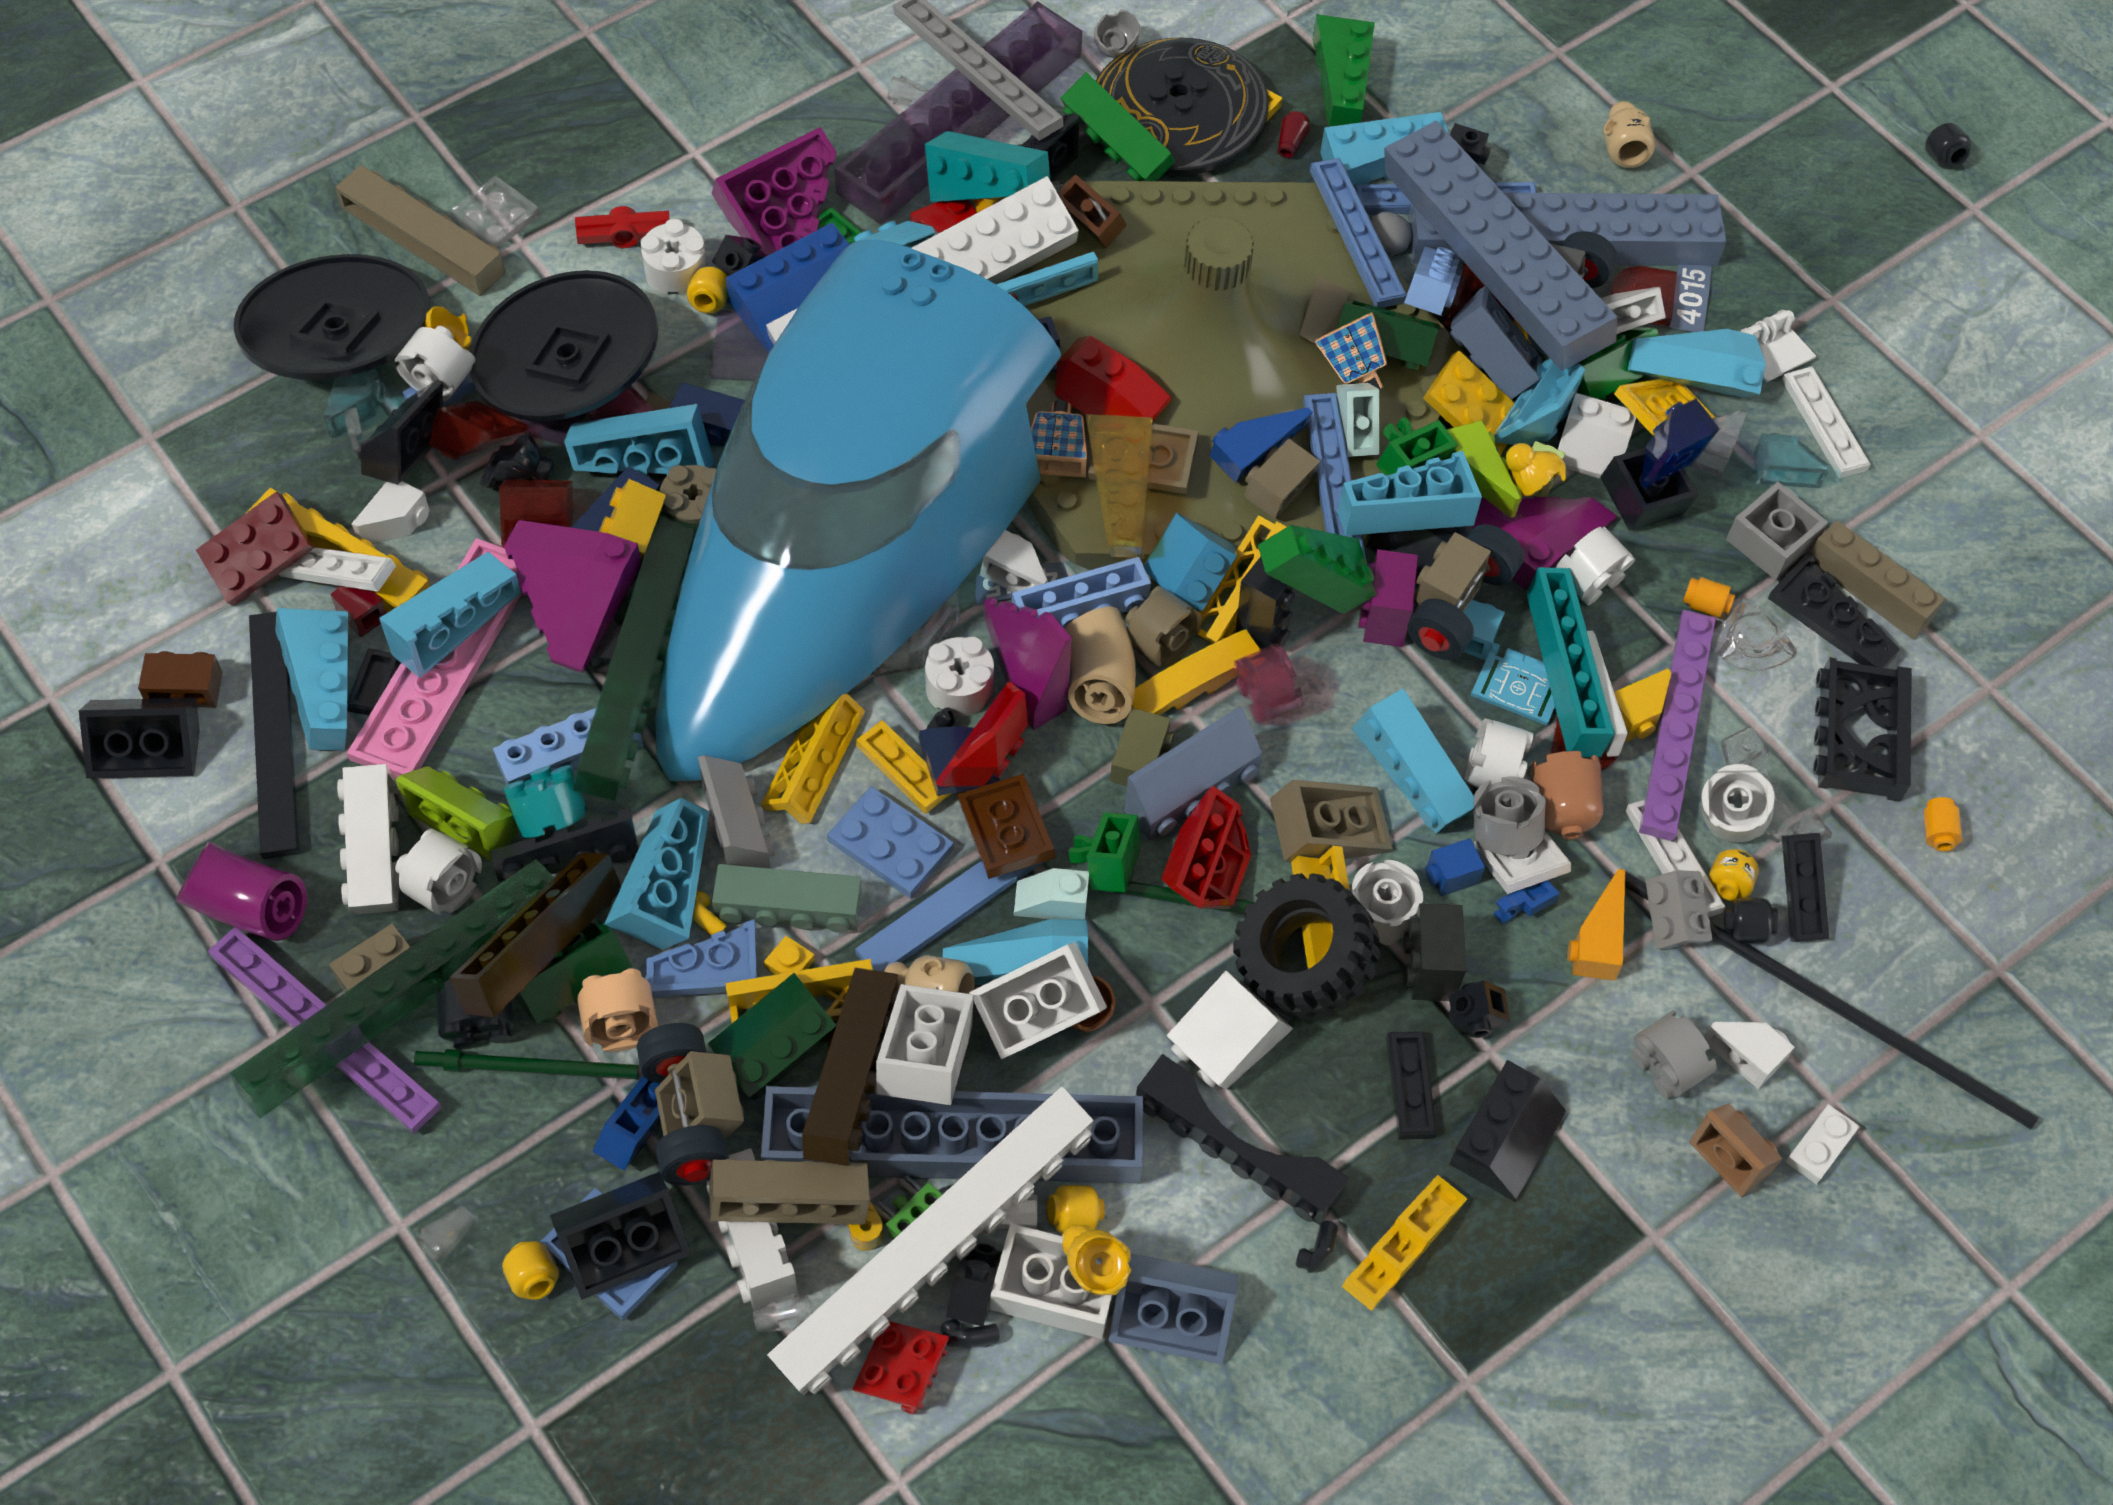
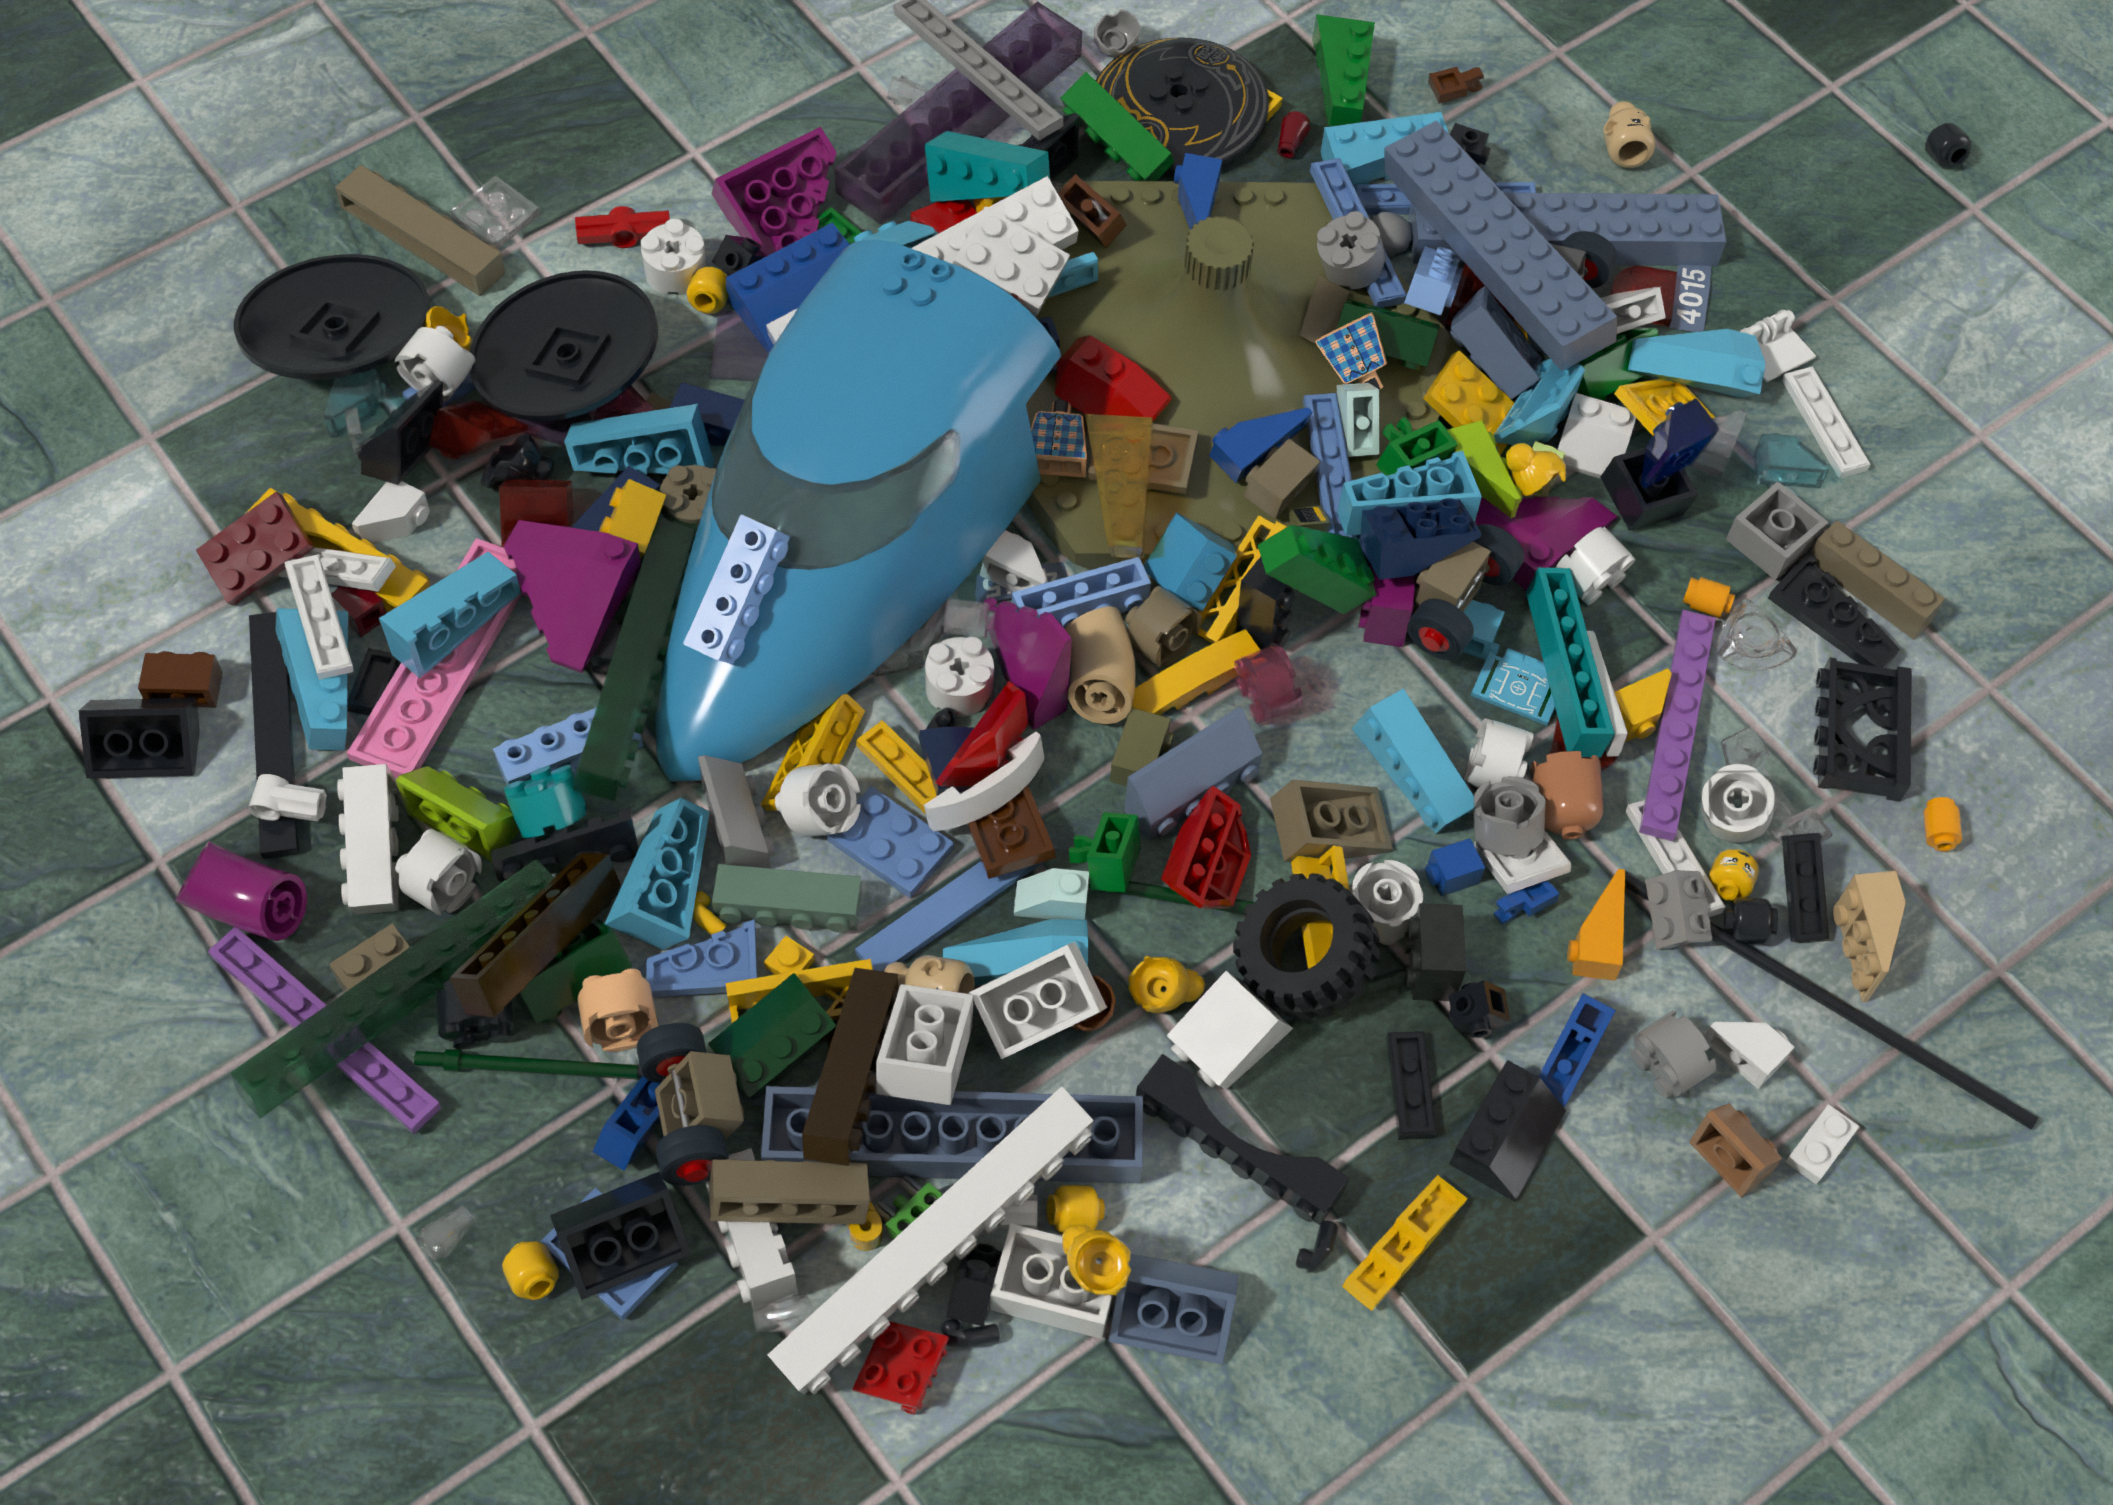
none -> white piece [248,774,327,822]
none -> white tile [284,554,353,680]
none -> light blue brick [683,514,790,665]
none -> white brick [775,763,861,837]
none -> white slope [924,732,1044,832]
none -> clear brick [943,599,995,638]
none -> white brick [953,206,1070,318]
none -> yellow piece [1127,956,1206,1014]
none -> blue slope [1174,153,1222,229]
none -> slope [1288,505,1330,532]
none -> light grey brick [1317,211,1386,289]
none -> dark blue slope [1360,498,1481,580]
none -> reddish brown plate [1428,67,1484,103]
none -> blue slope [1538,993,1616,1107]
none -> tan slope [1833,871,1906,1002]

